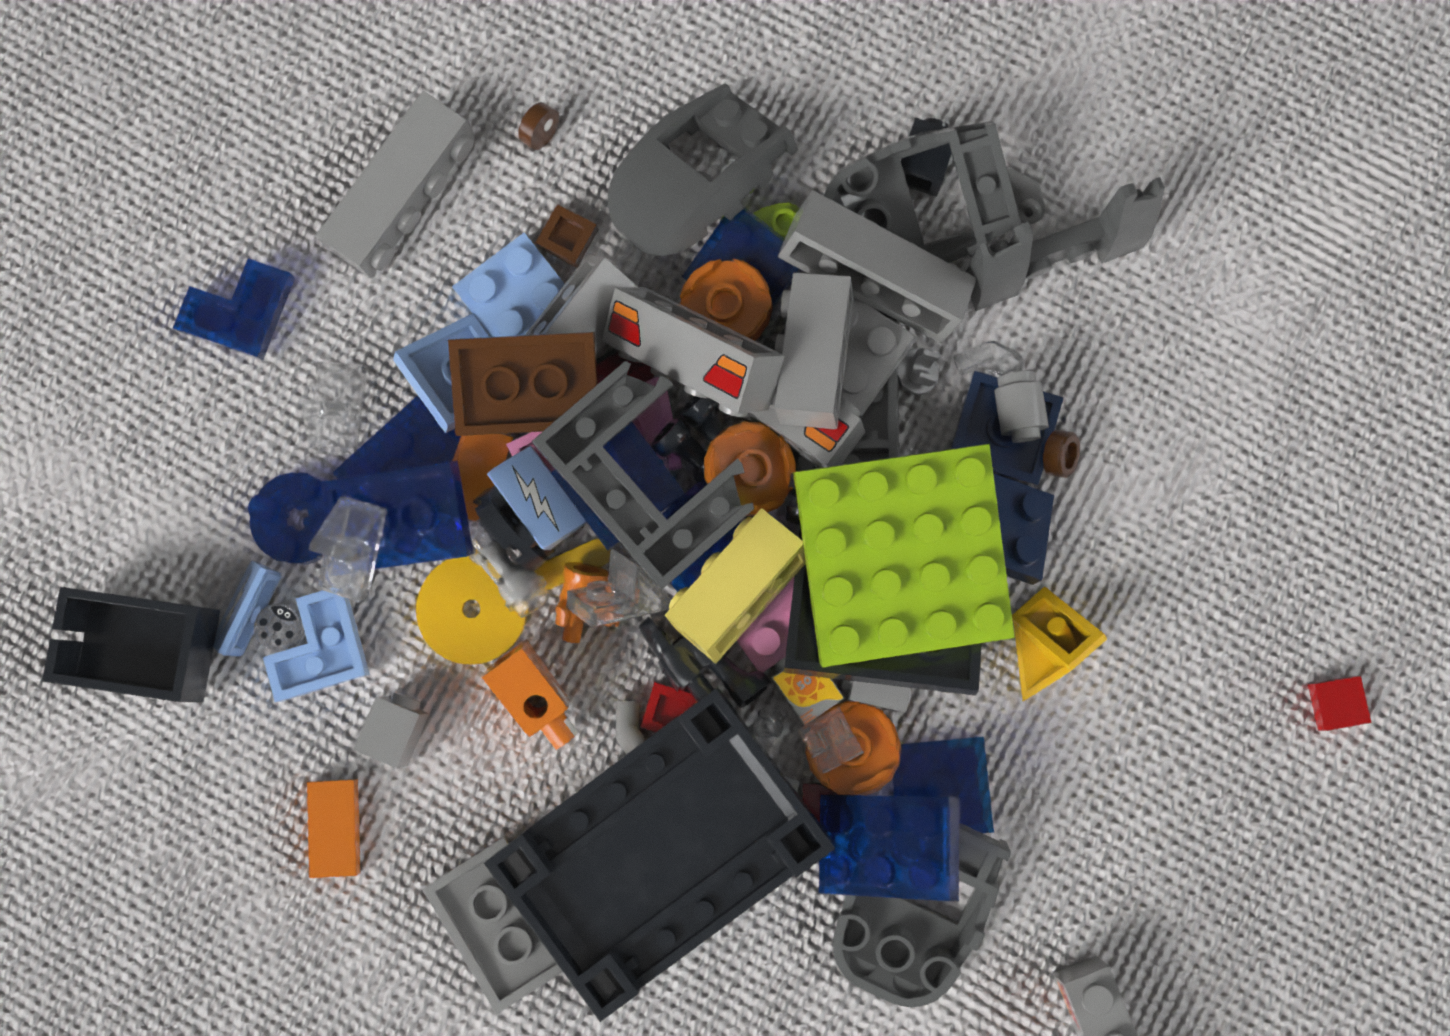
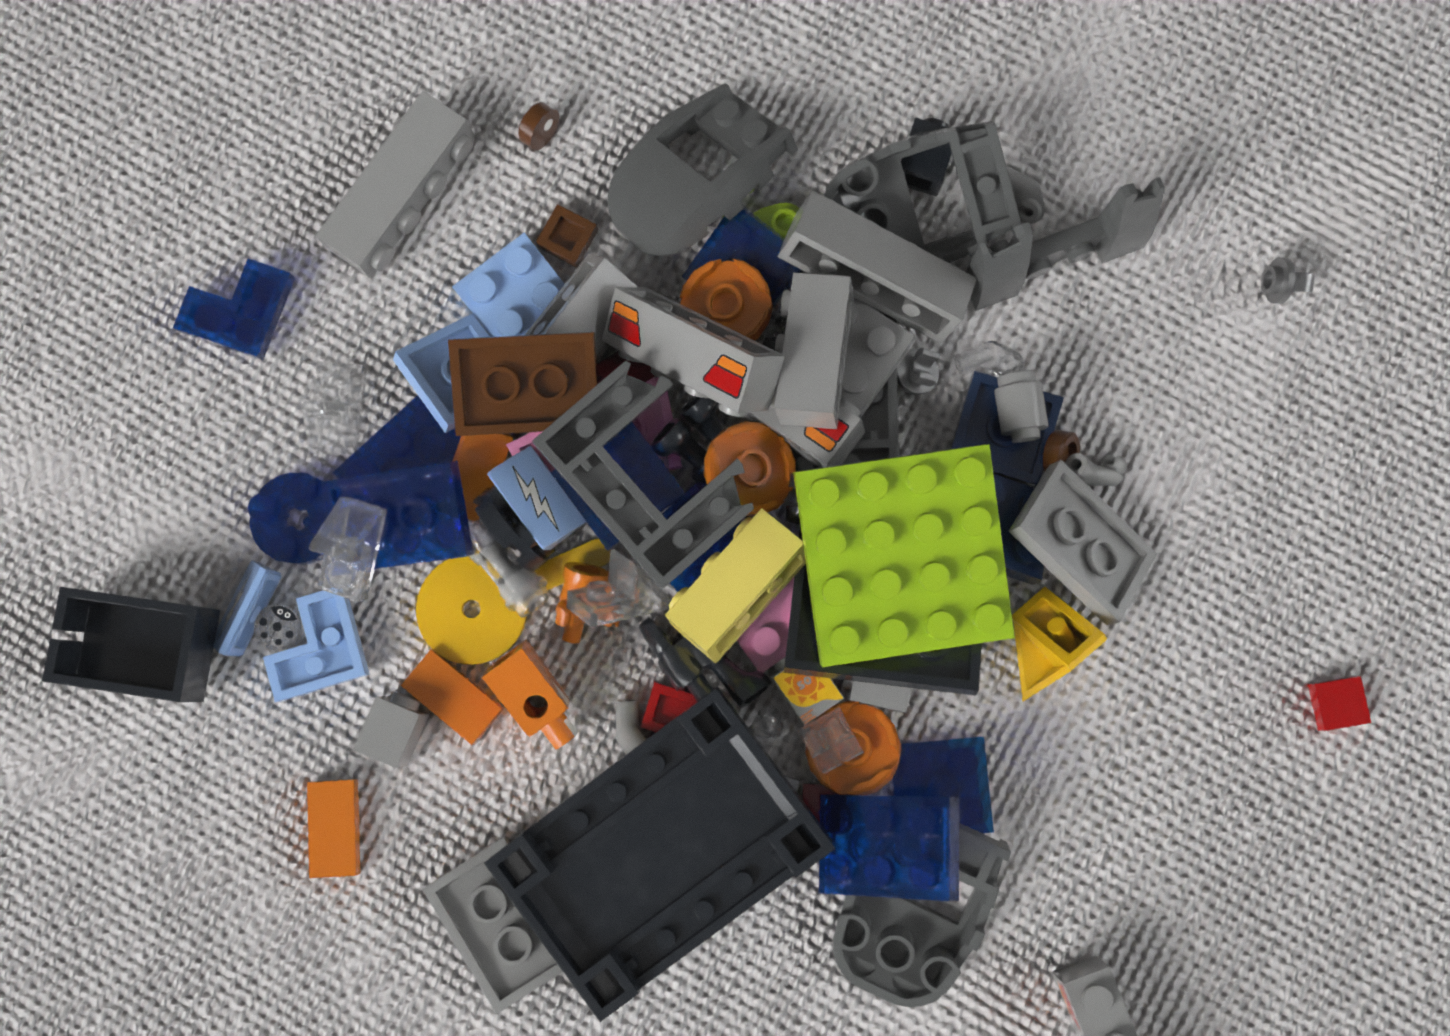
none -> orange tile [401,649,504,745]
none -> light grey plate [1009,460,1157,626]
none -> light grey arm [1065,453,1127,486]
none -> flat silver plate [1261,257,1315,304]

